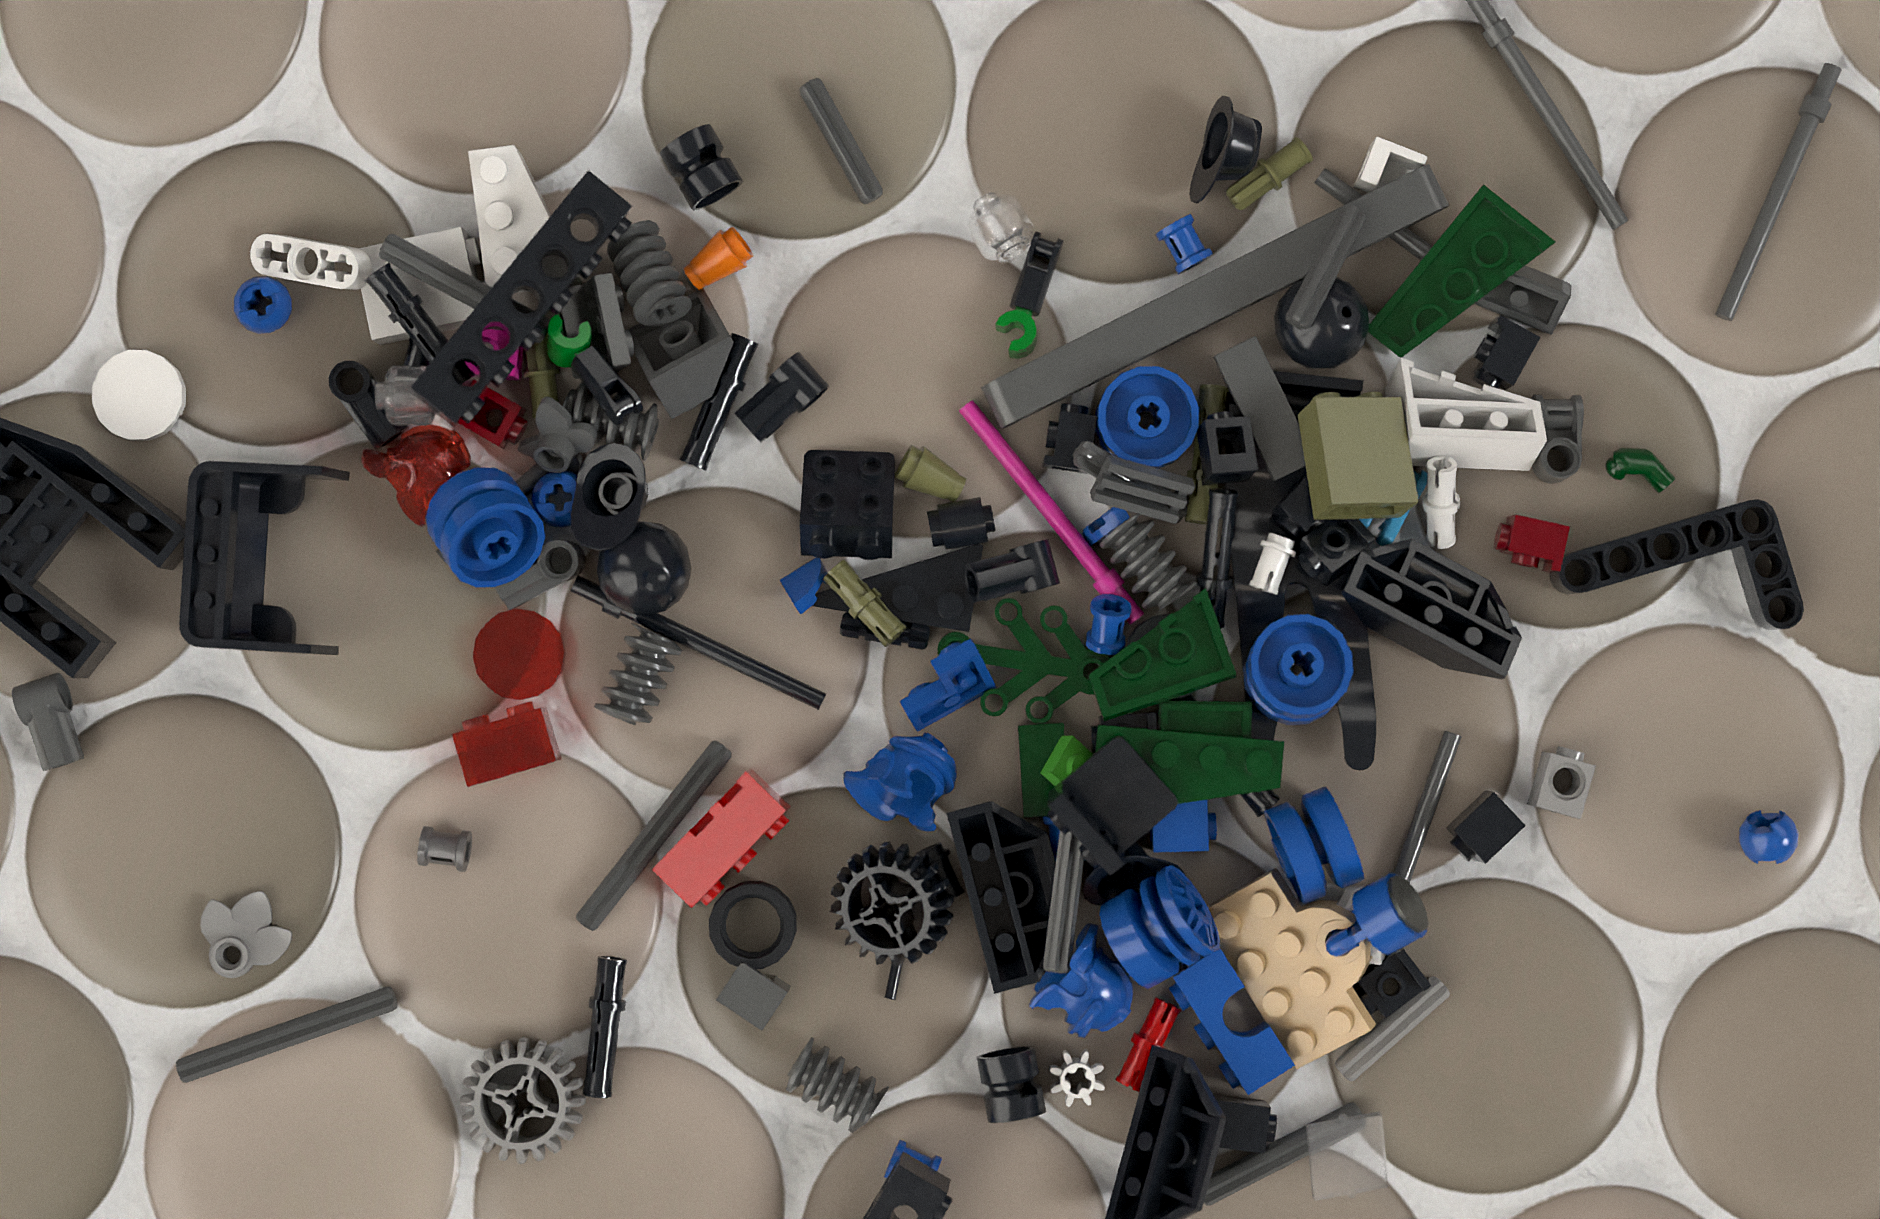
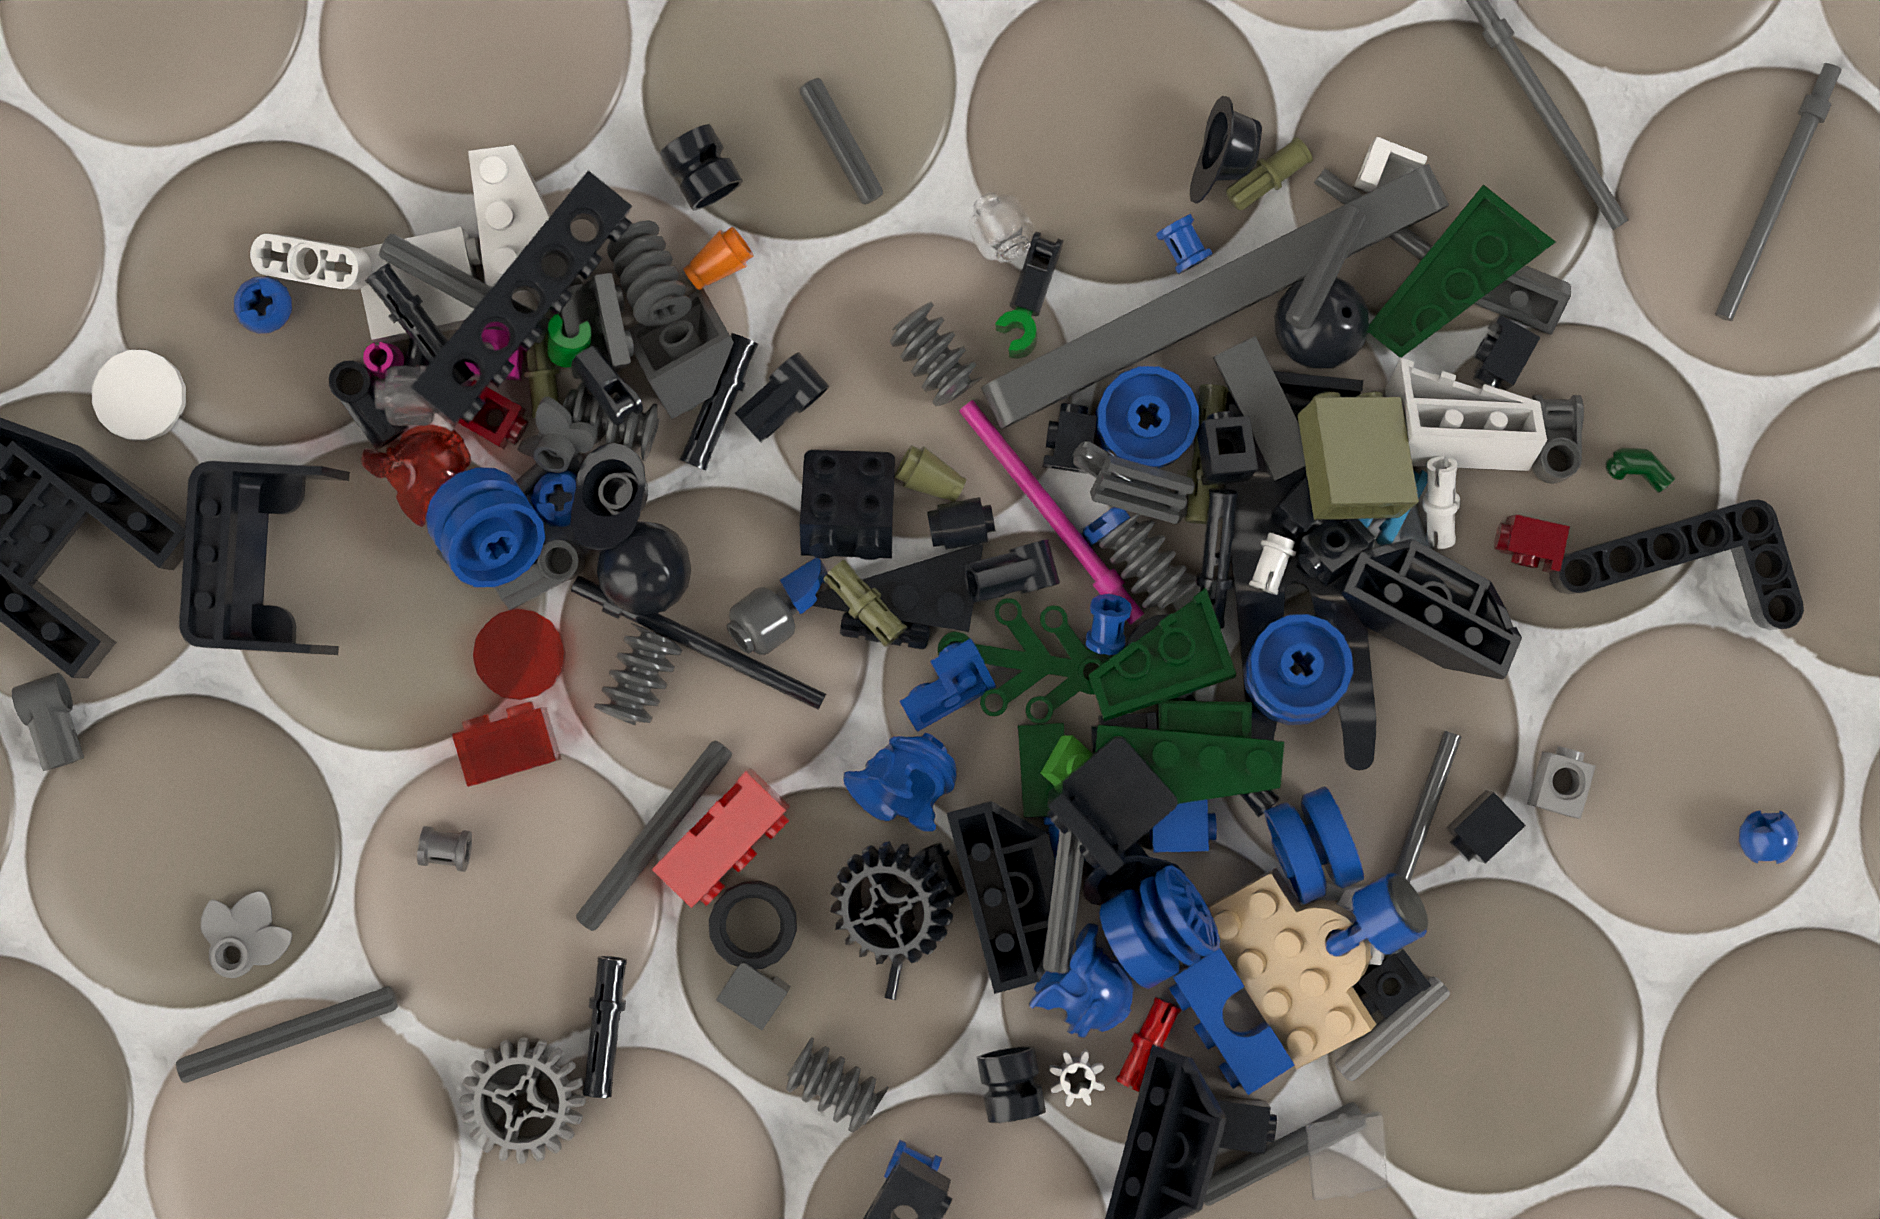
none -> dark pink pin [363,342,405,380]
none -> dark grey head [727,587,797,655]
none -> dark grey piece [890,302,983,407]

